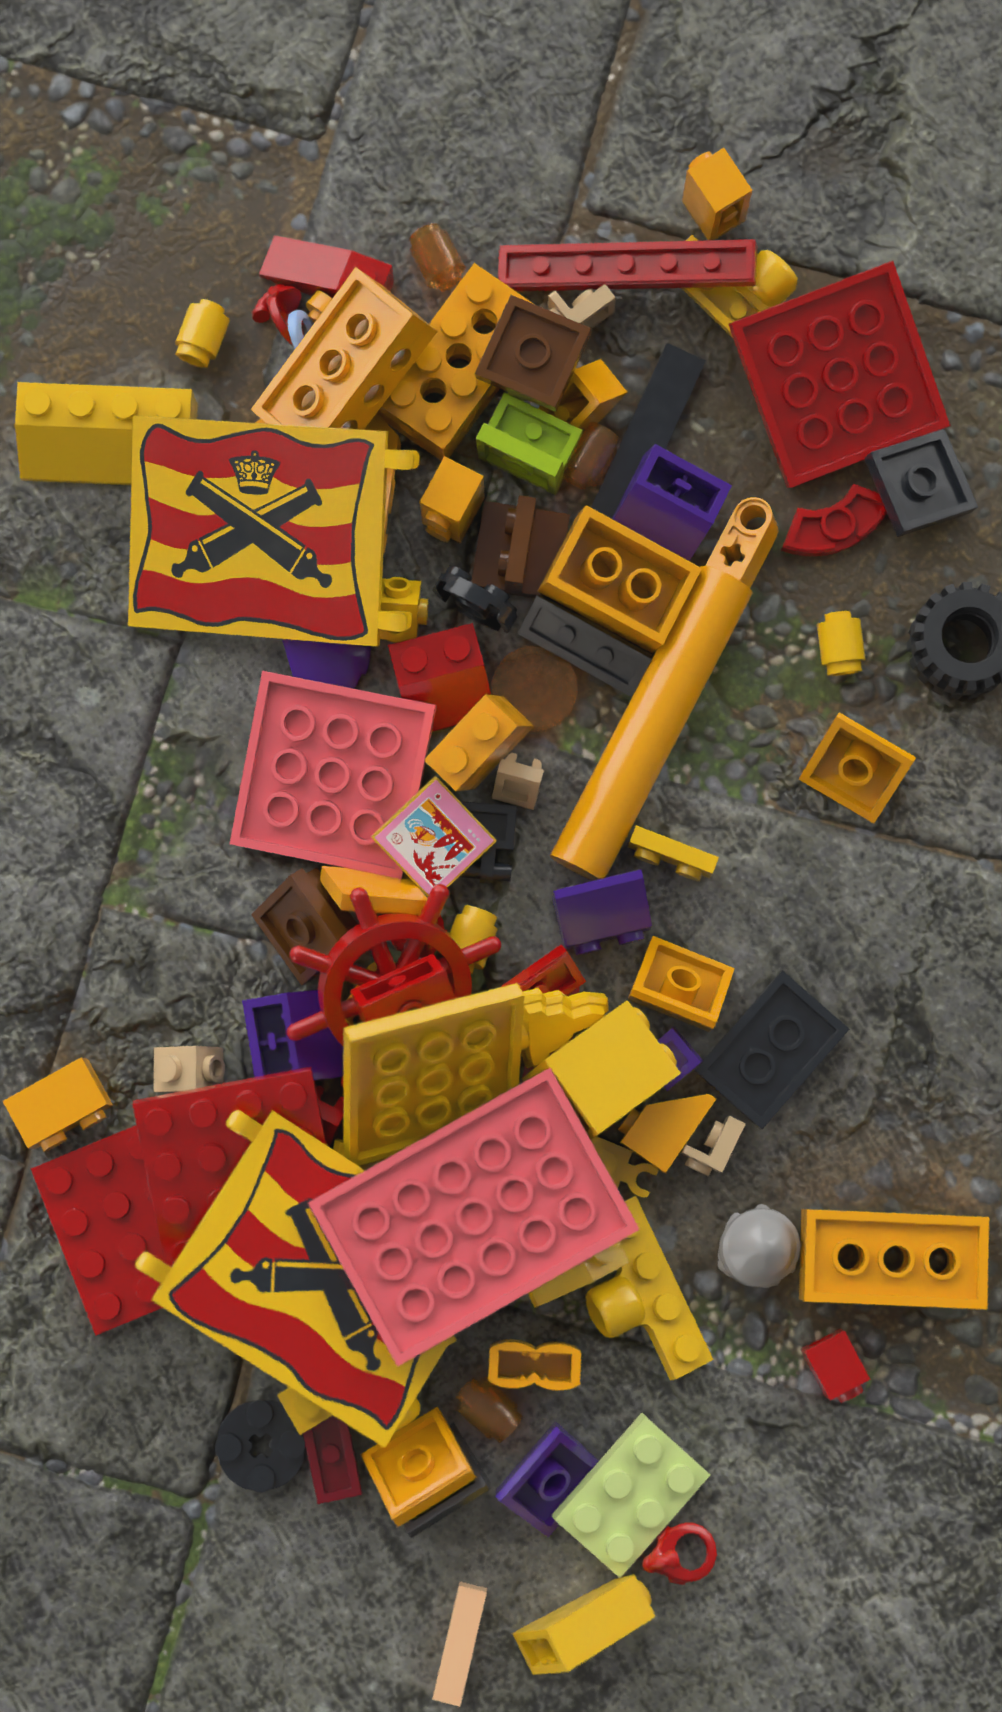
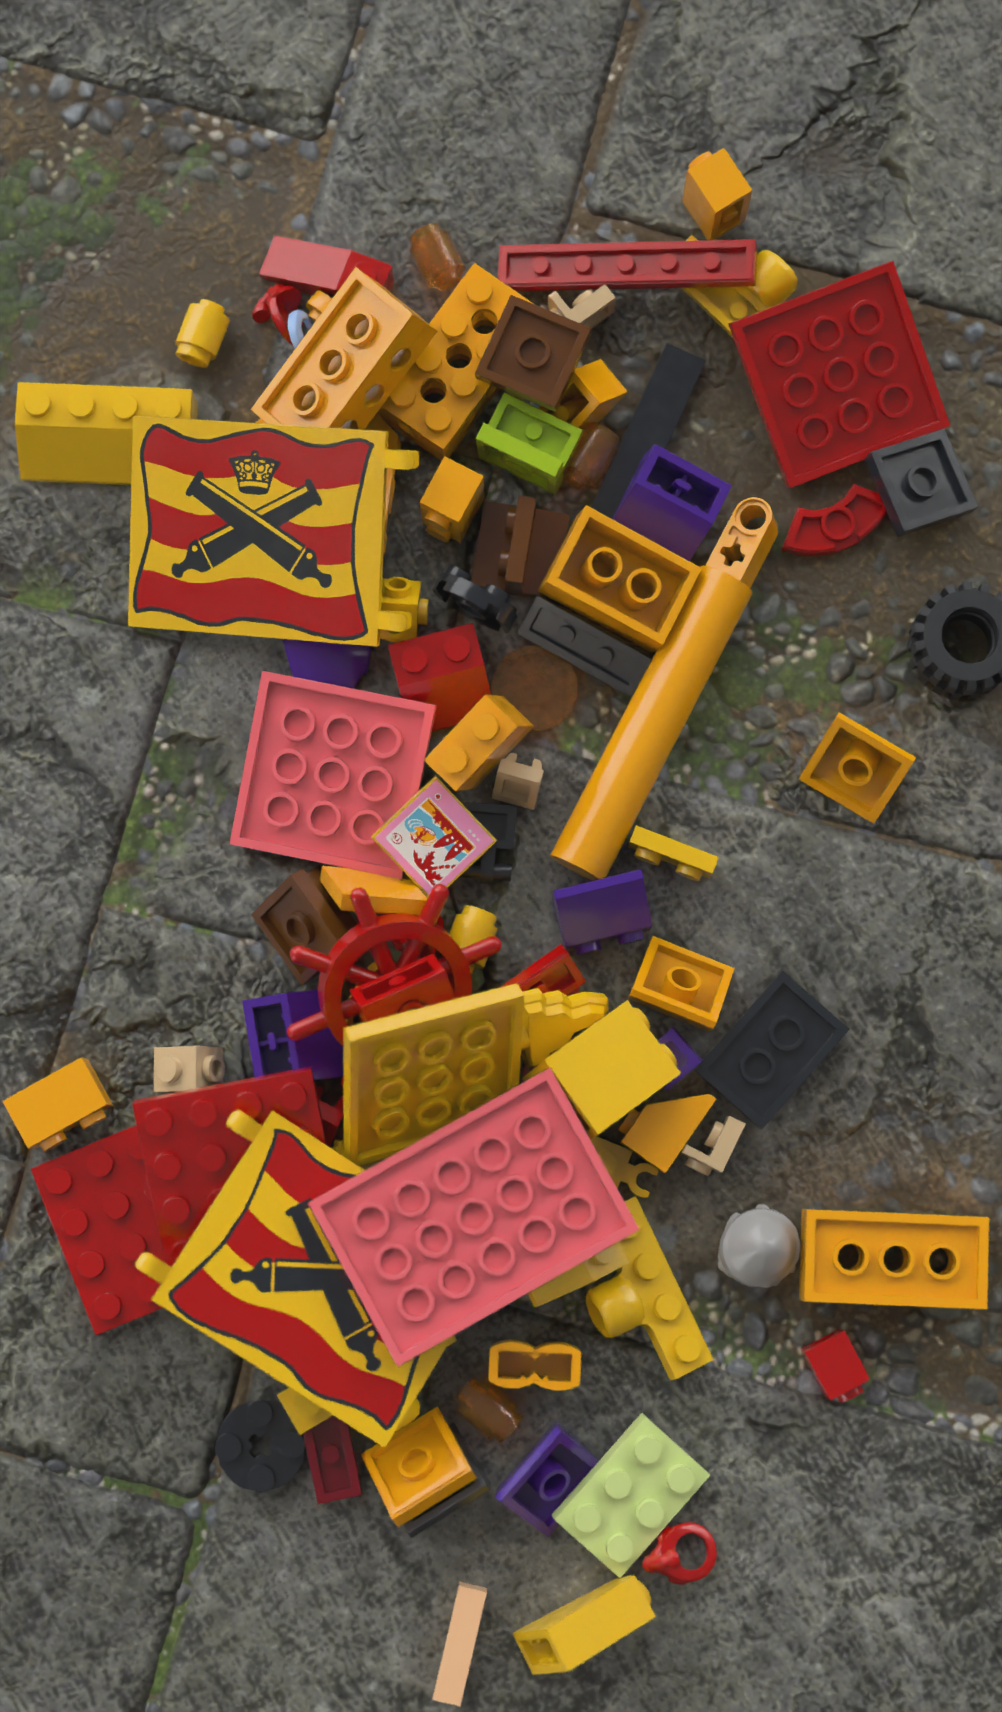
yellow brick [817,611,865,676] -> none

